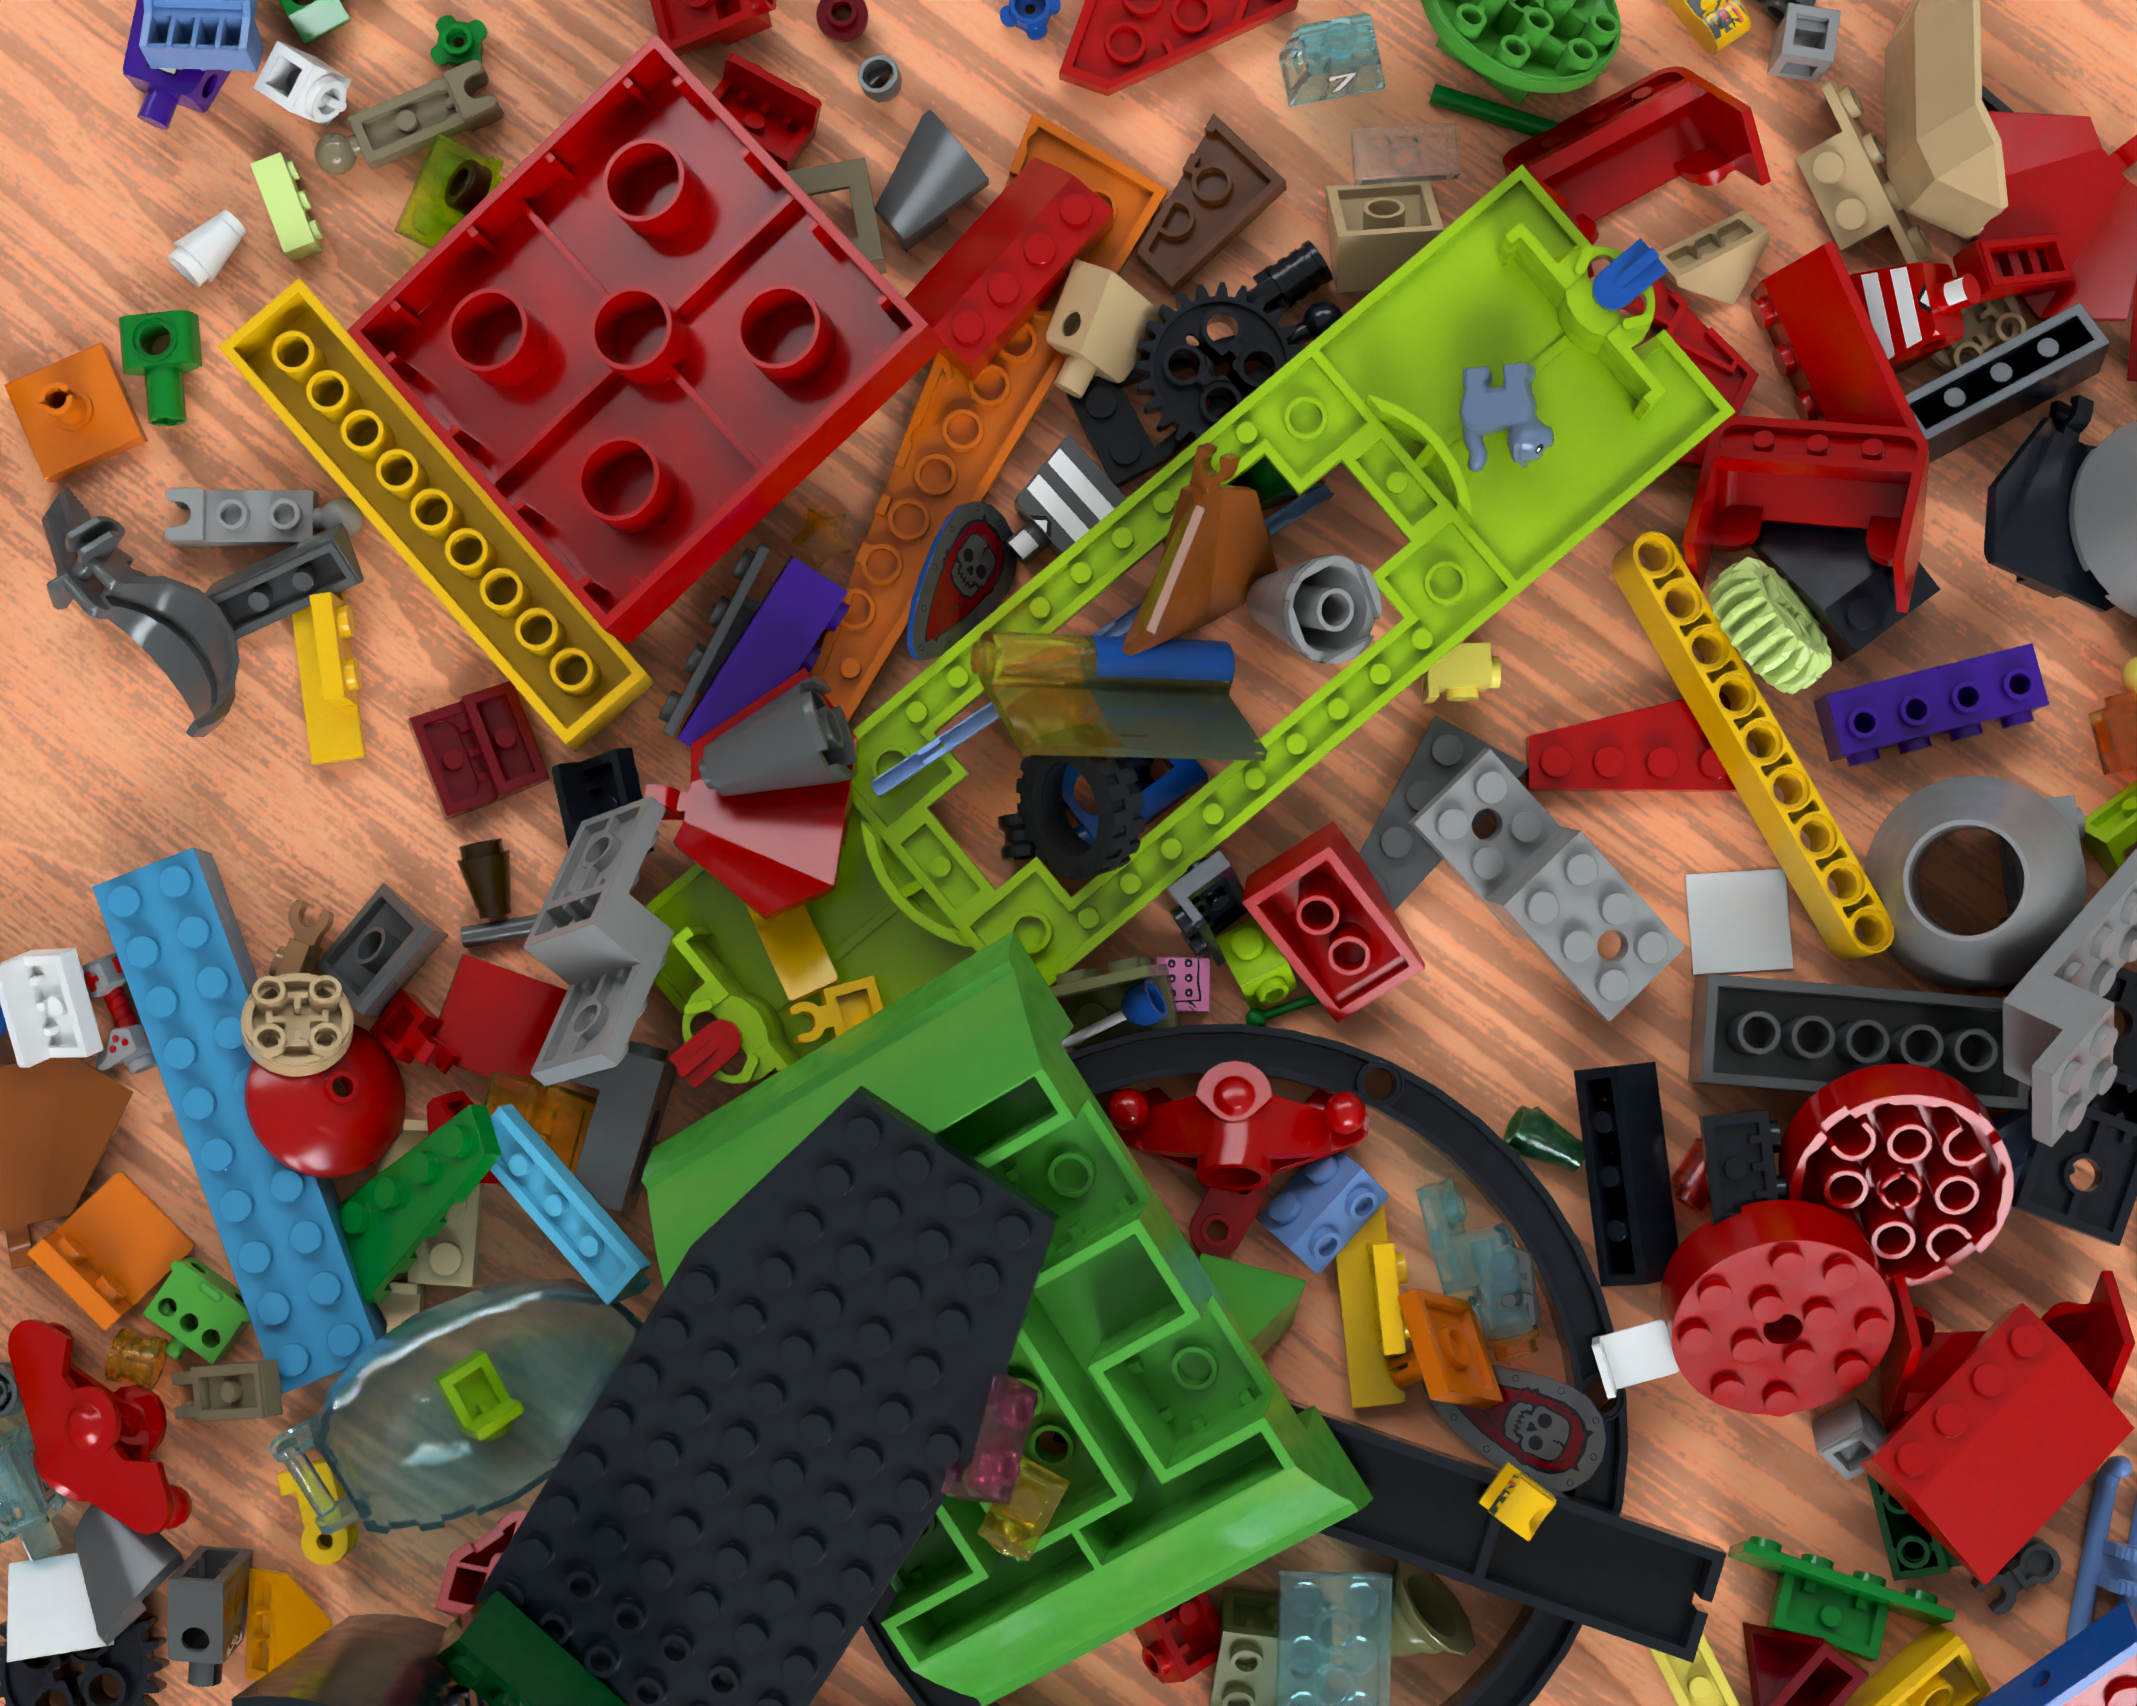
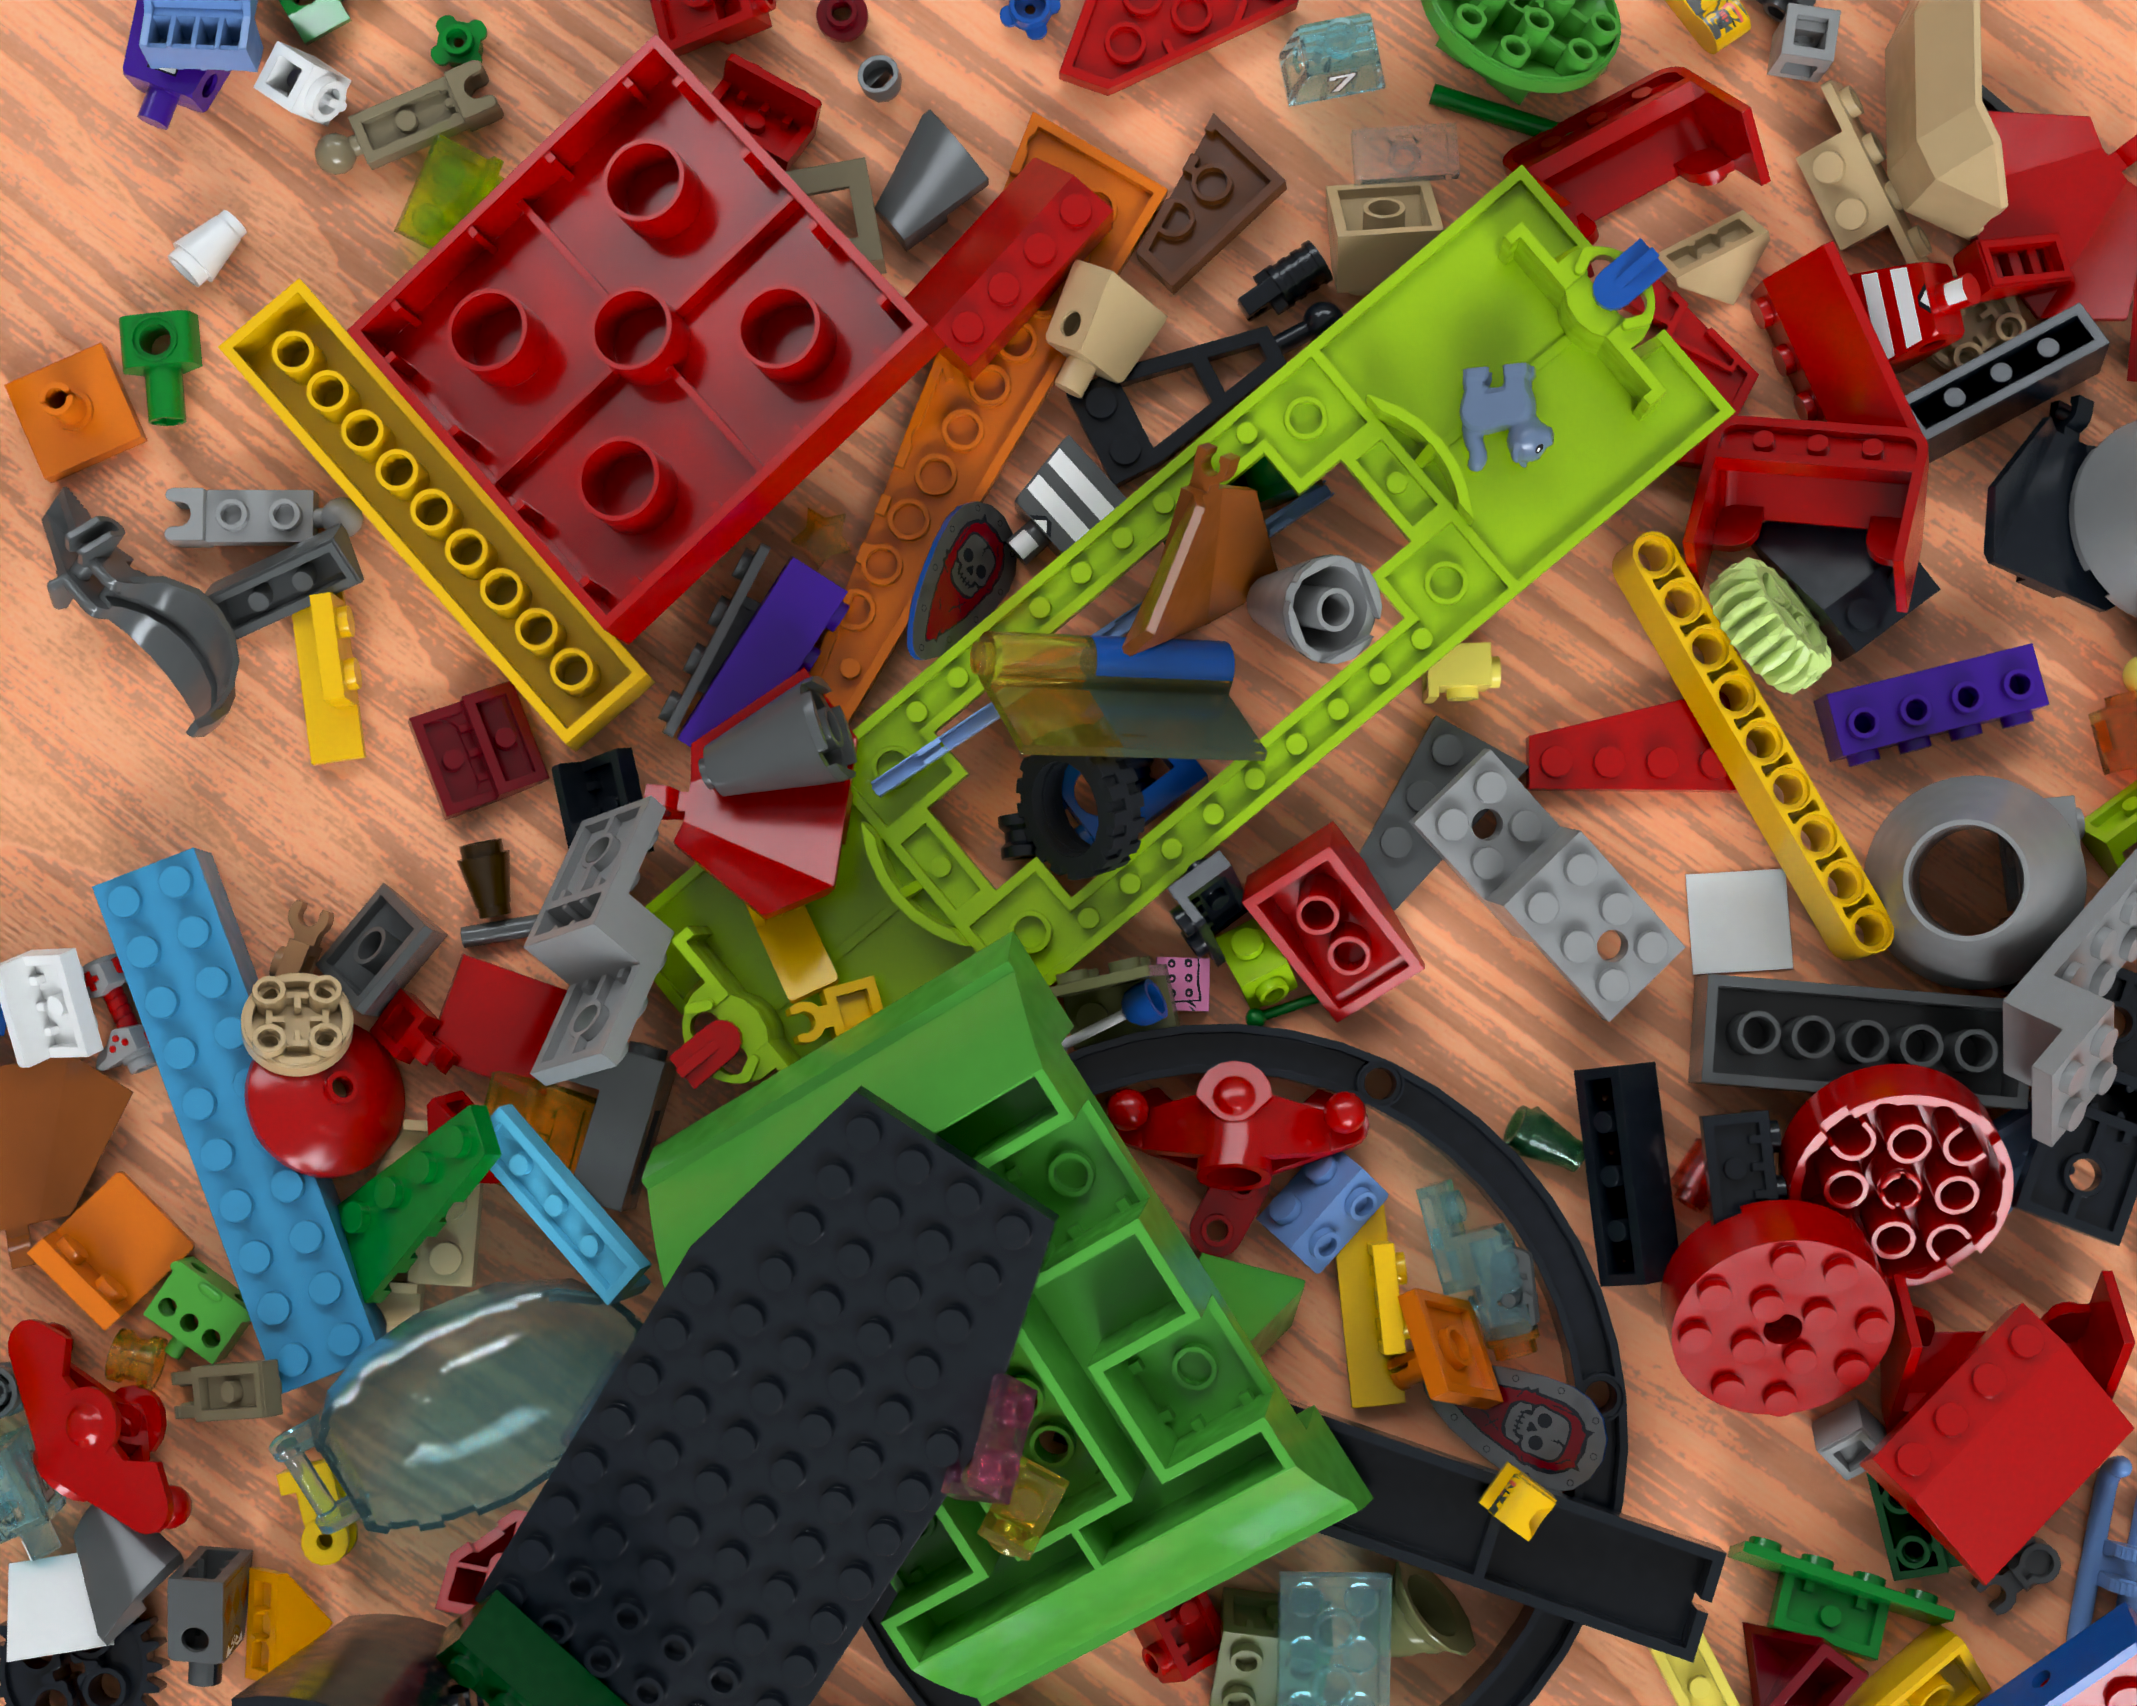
yellowish green piece [250,152,323,262] -> none
lime bracket [432,1349,526,1441] -> none
dark brown tile [445,159,492,216] -> none
black gear [1133,282,1304,446] -> none
white bracket [1591,1319,1679,1399] -> none

